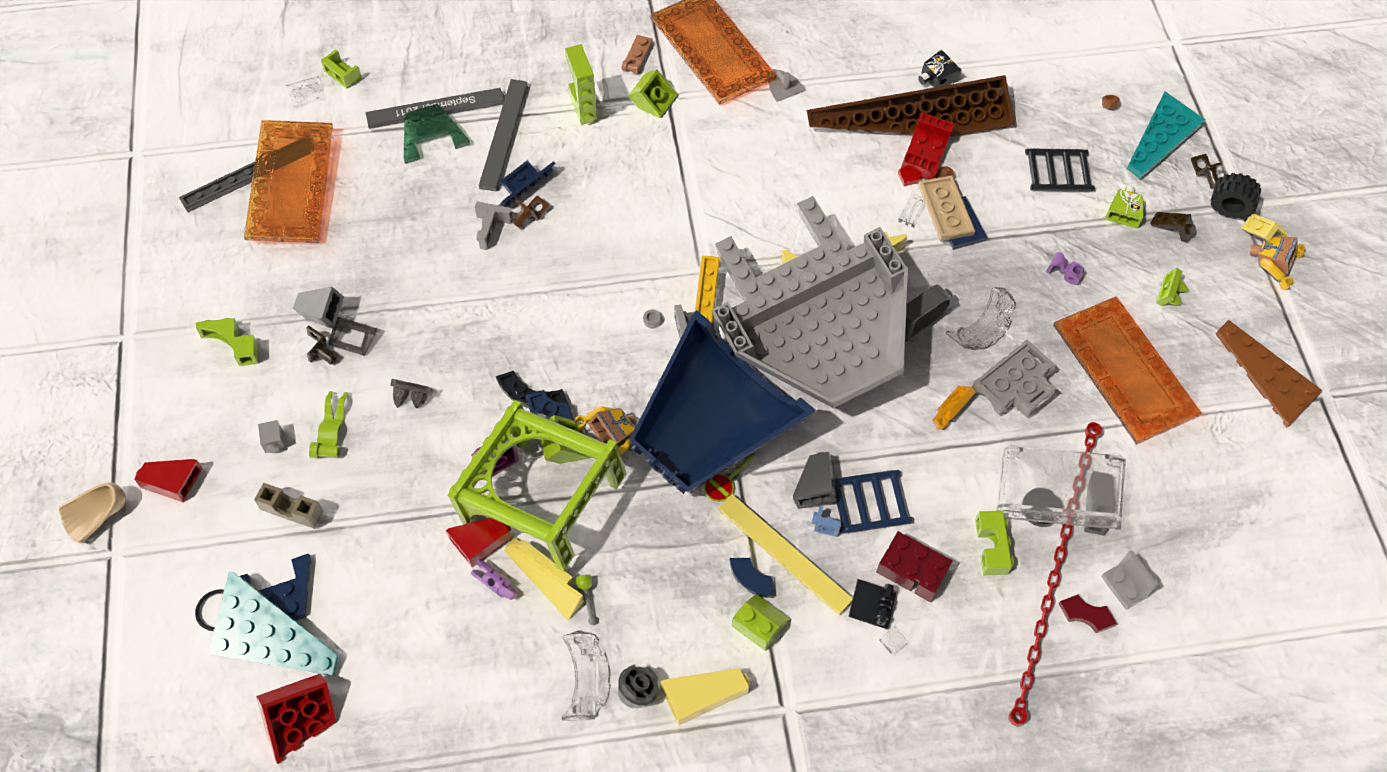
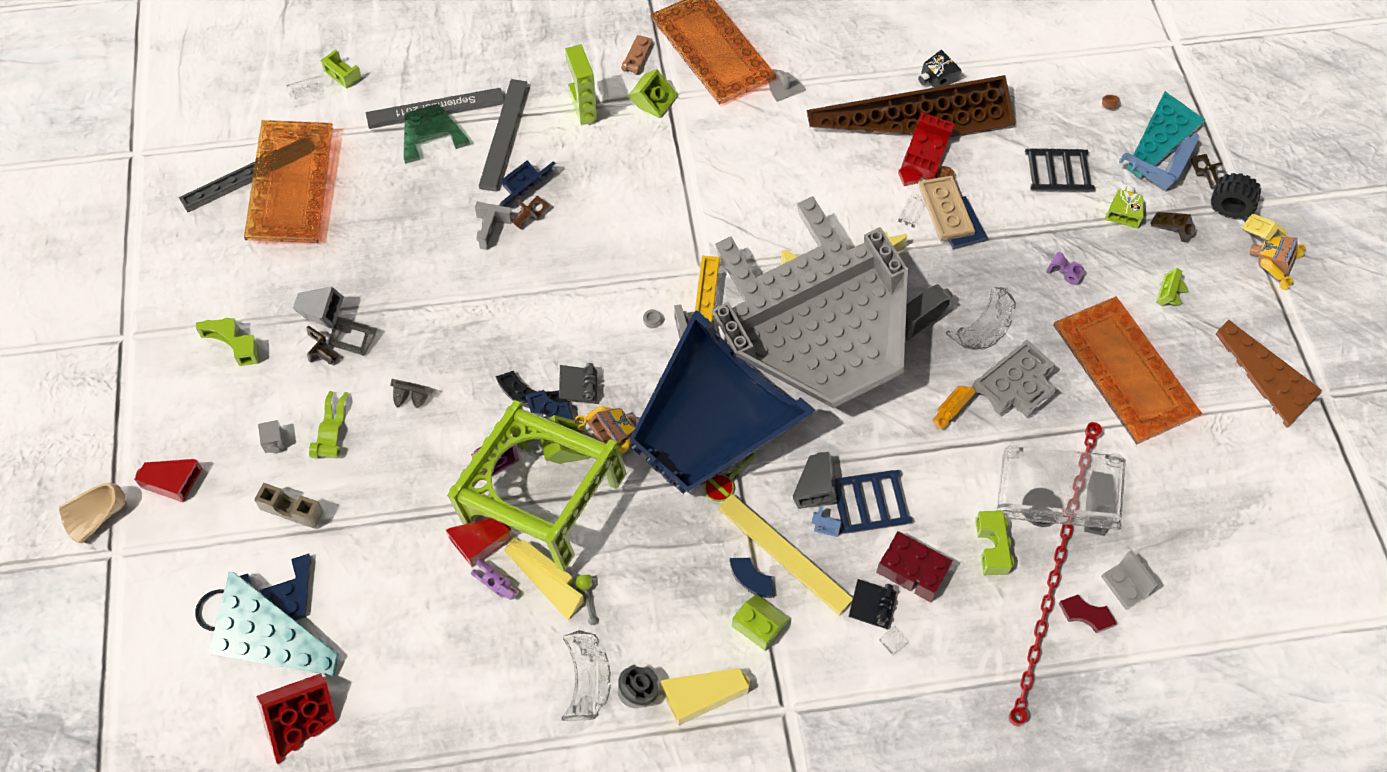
none -> dark grey hinge [559,363,597,404]
none -> medium blue hinge [1119,133,1199,191]

